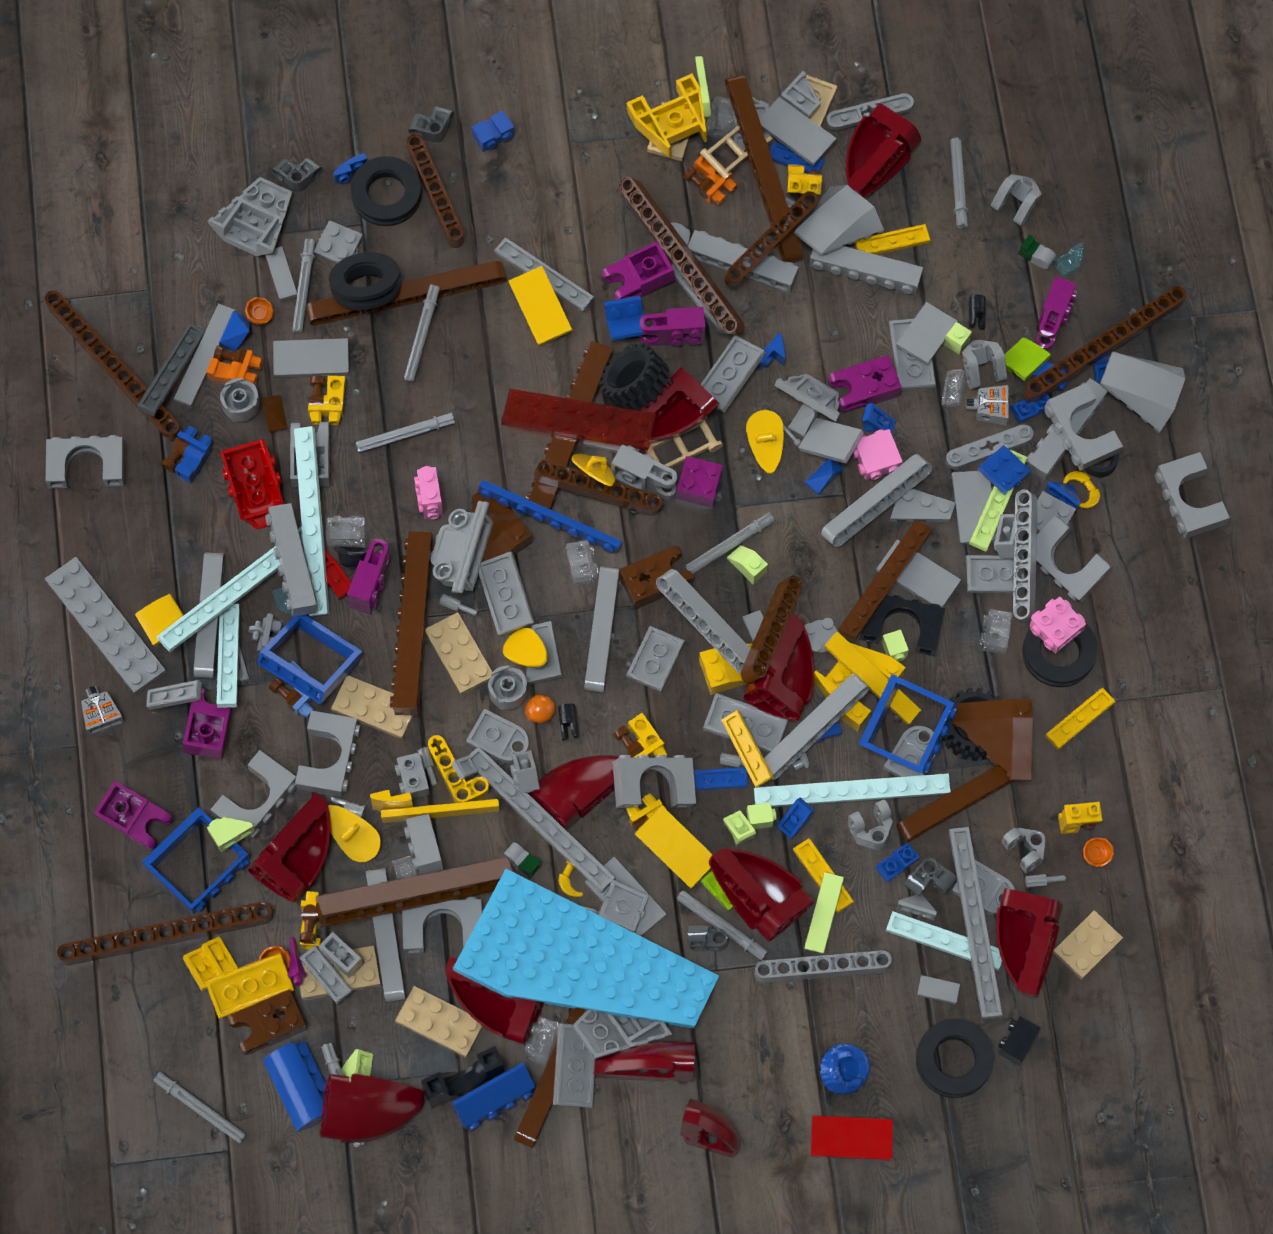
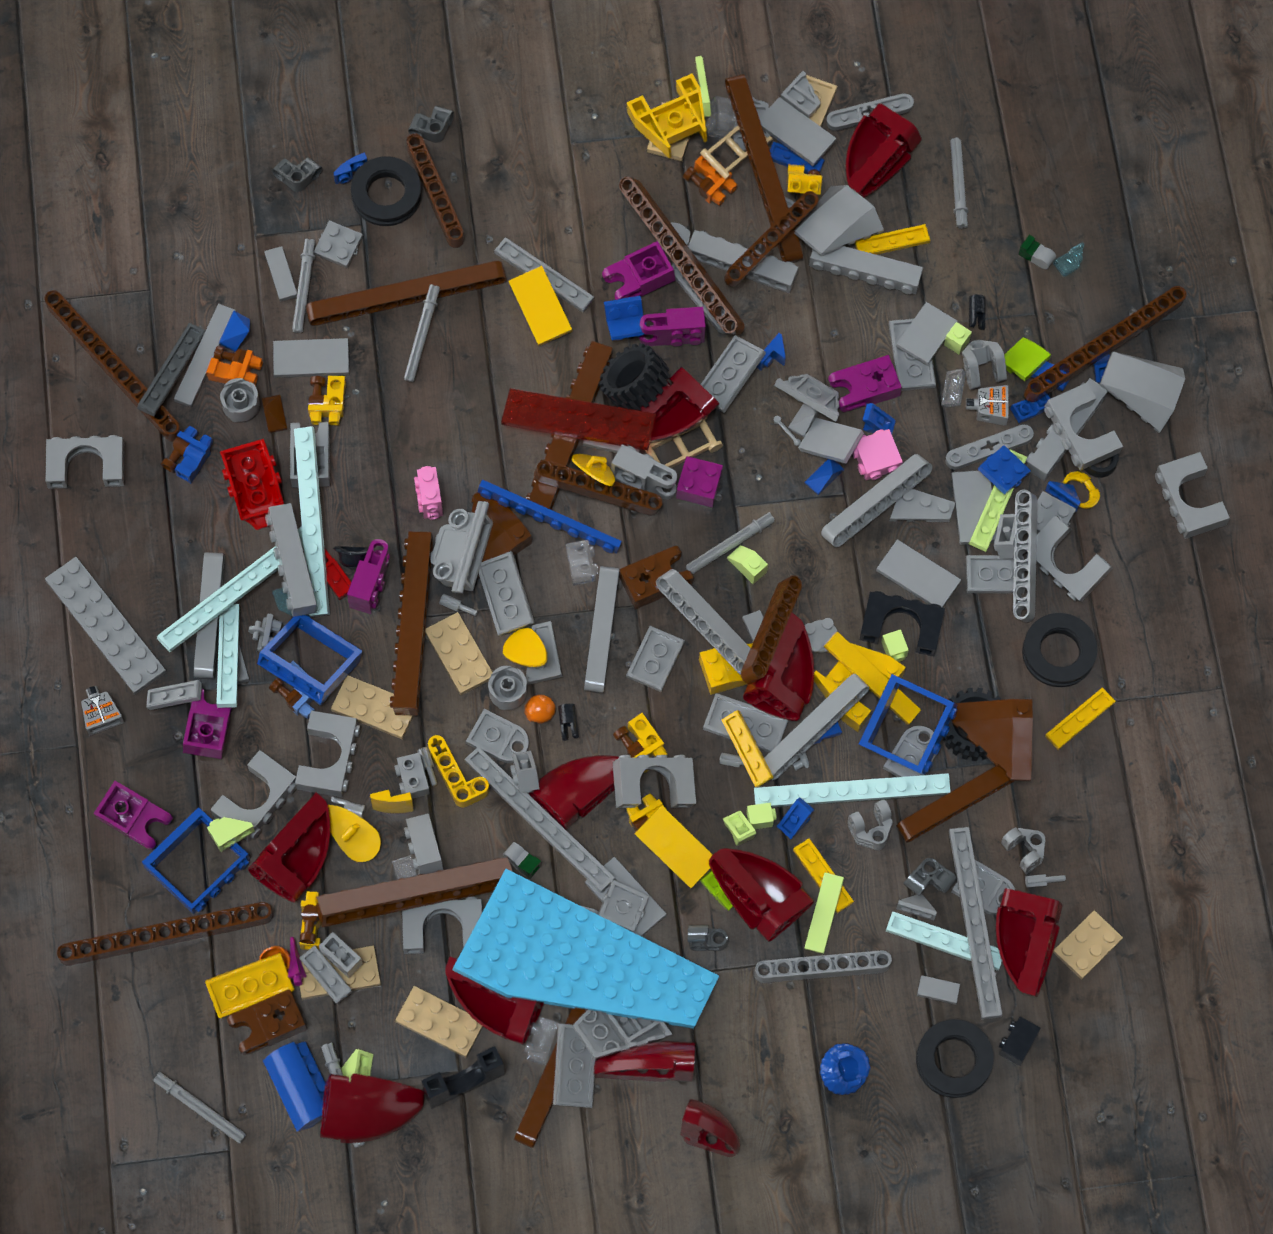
yellow slope [135,594,184,646] -> none
yellow slope [183,936,238,991] -> none
light grey wedge [208,177,292,256] -> none
orange hair [245,297,273,325] -> none
clear brick [326,515,366,546] -> none
black tyre [329,252,401,310] -> none
light grey axle [356,413,455,452] -> none
light grey beam [366,868,405,1002] -> none
yellow tile [381,799,499,823] -> none
light grey tile [451,756,478,780] -> none
blue slope [452,1062,535,1131] -> none
blue brick [471,110,514,152] -> none
yellow piece [558,861,583,897] -> none
light grey axle [677,891,768,961] -> none
blue tile [693,767,748,791] -> none
yellow shield [746,410,784,474] -> none
red tile [811,1115,893,1161] -> none
reddish brown plate [838,520,932,641] -> none
blue slope [875,843,920,883] -> none
clear brick [980,609,1012,655] -> none
light grey piece [991,174,1042,226] -> none
bright pink brick [1030,597,1086,654] -> none
magenta brick [1035,276,1078,351] -> none
yellow hips [1058,802,1102,834] -> none
orange hair [1082,837,1114,867] -> none

